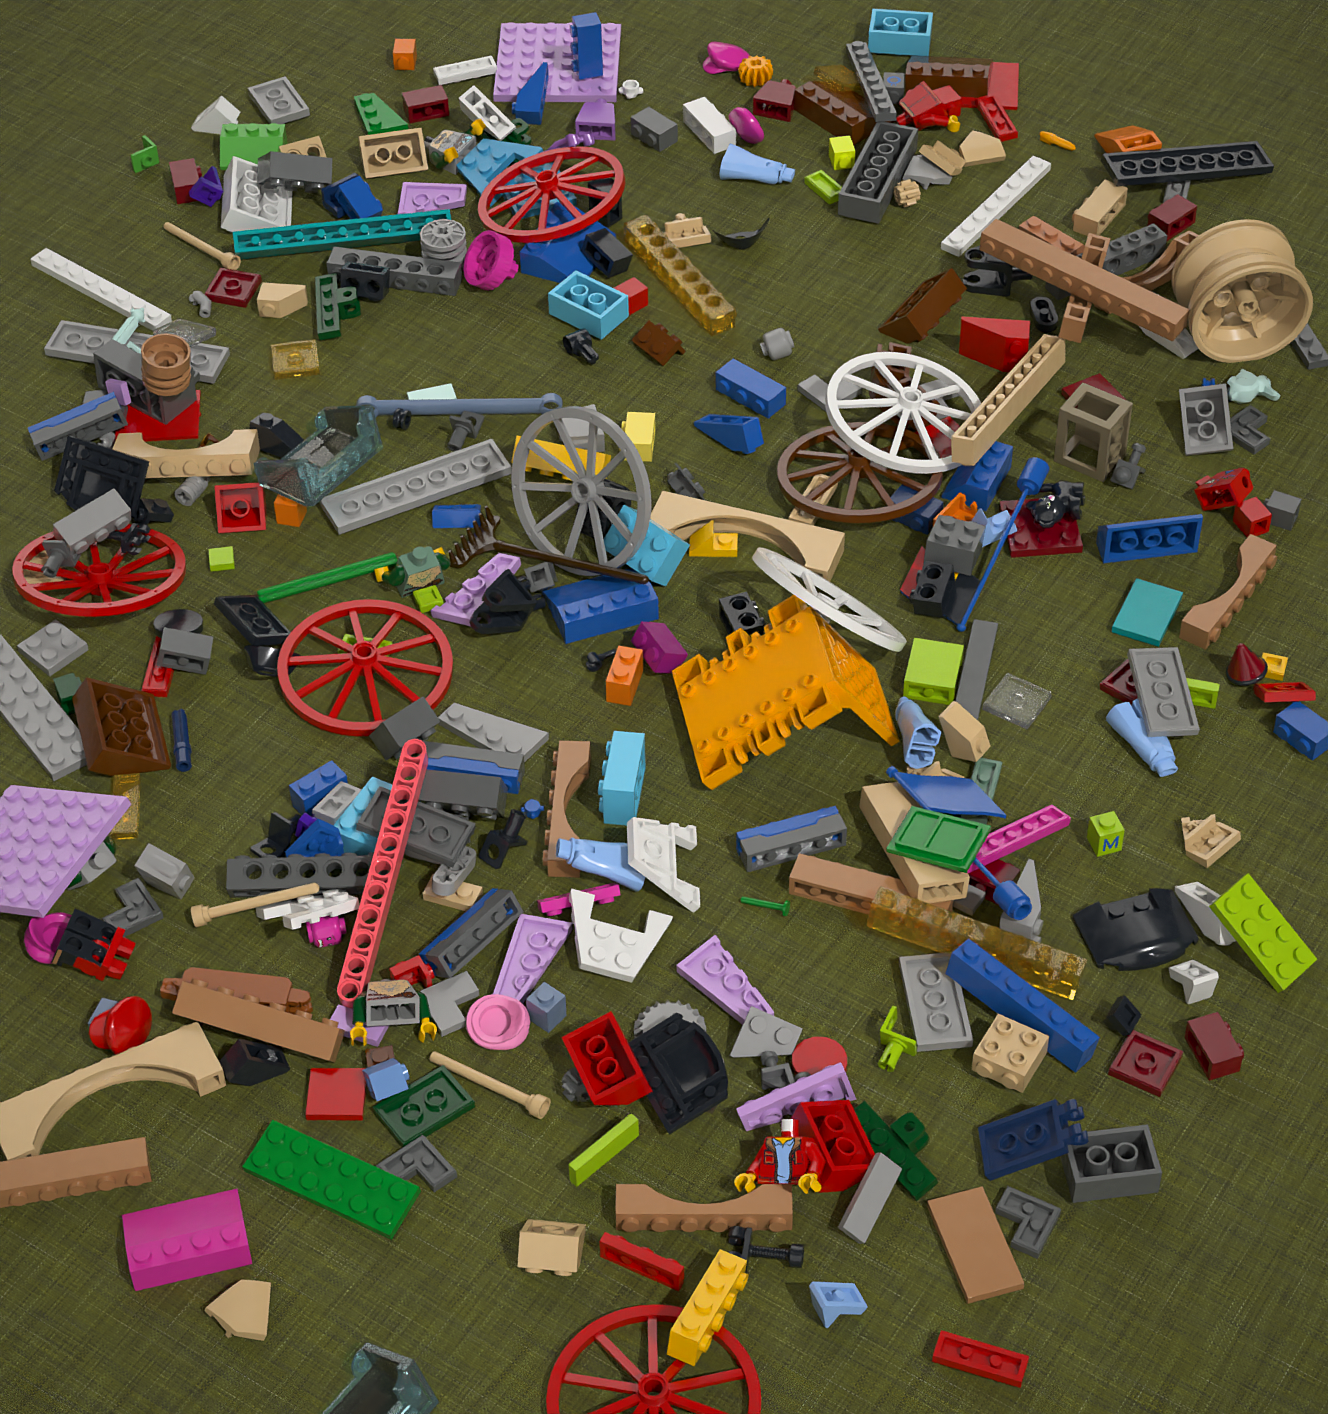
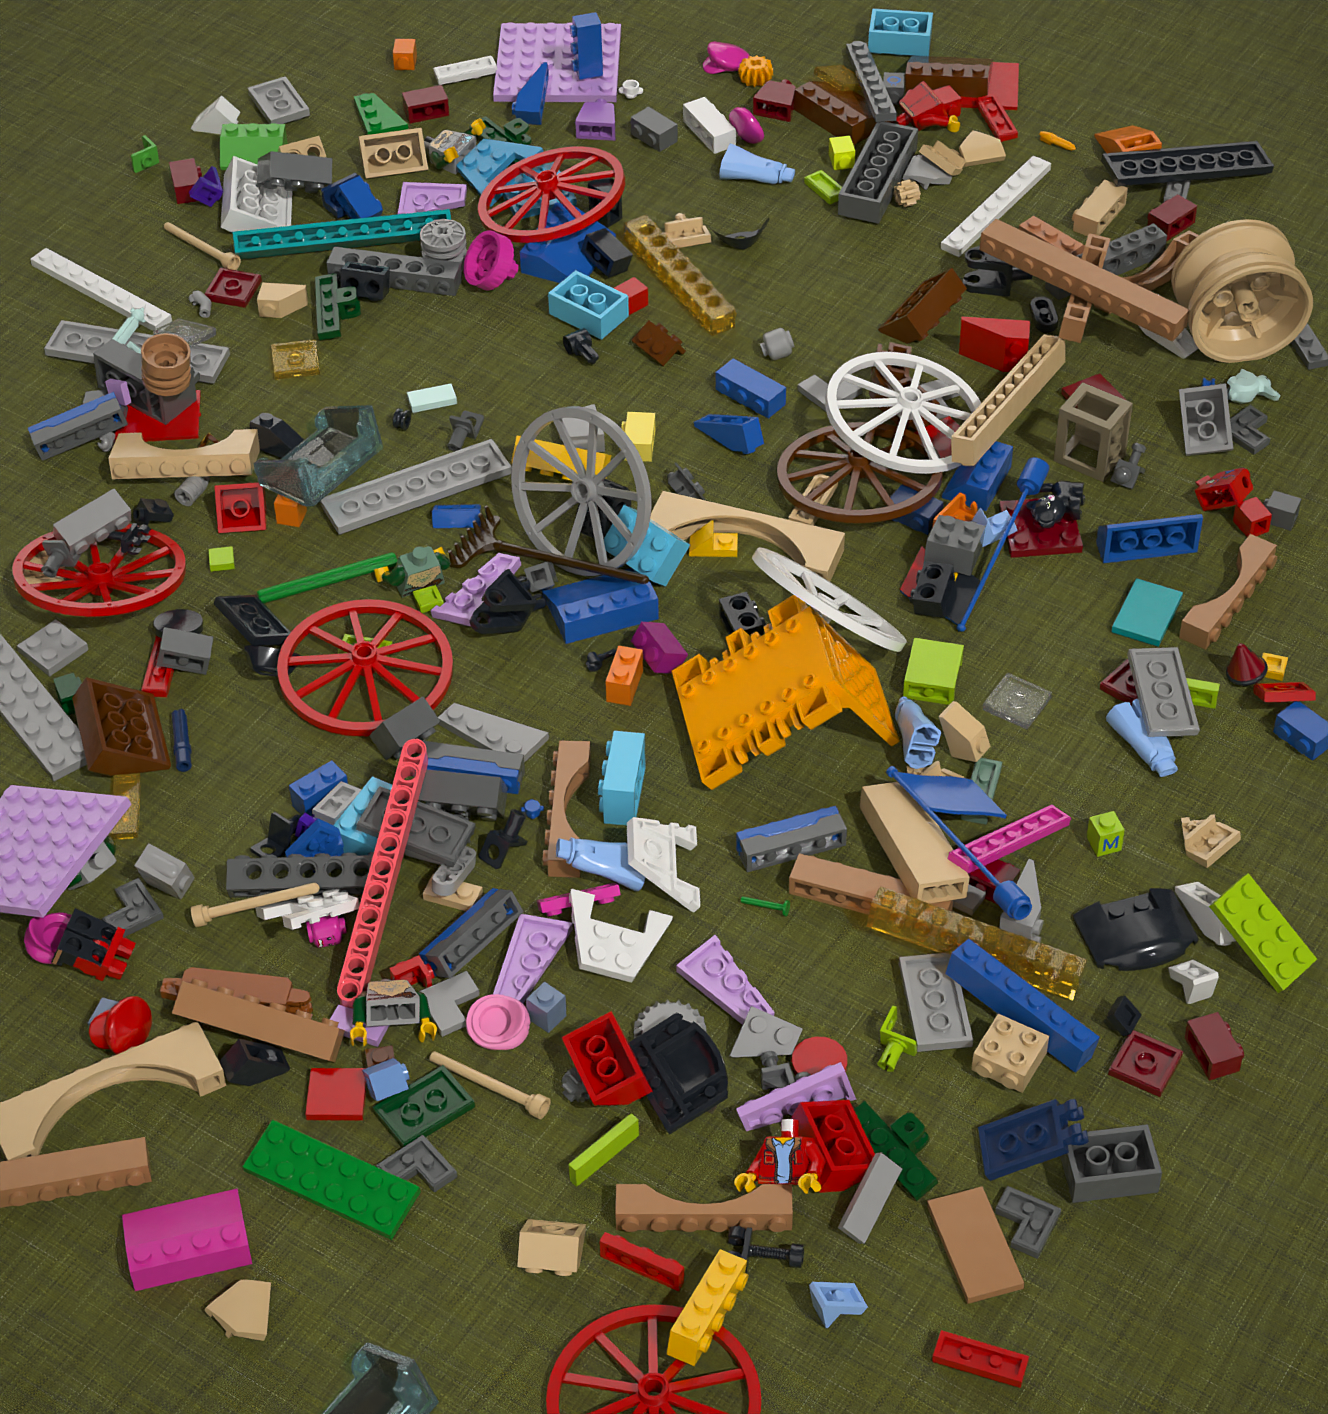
black slope [54,436,150,518] -> none
sand blue piece [356,393,563,420] -> none
white slope [458,86,516,141] -> none
medium lavender piece [543,134,595,152] -> none
green piece [886,806,991,873] -> none
dark grey tile [956,619,998,720] -> none

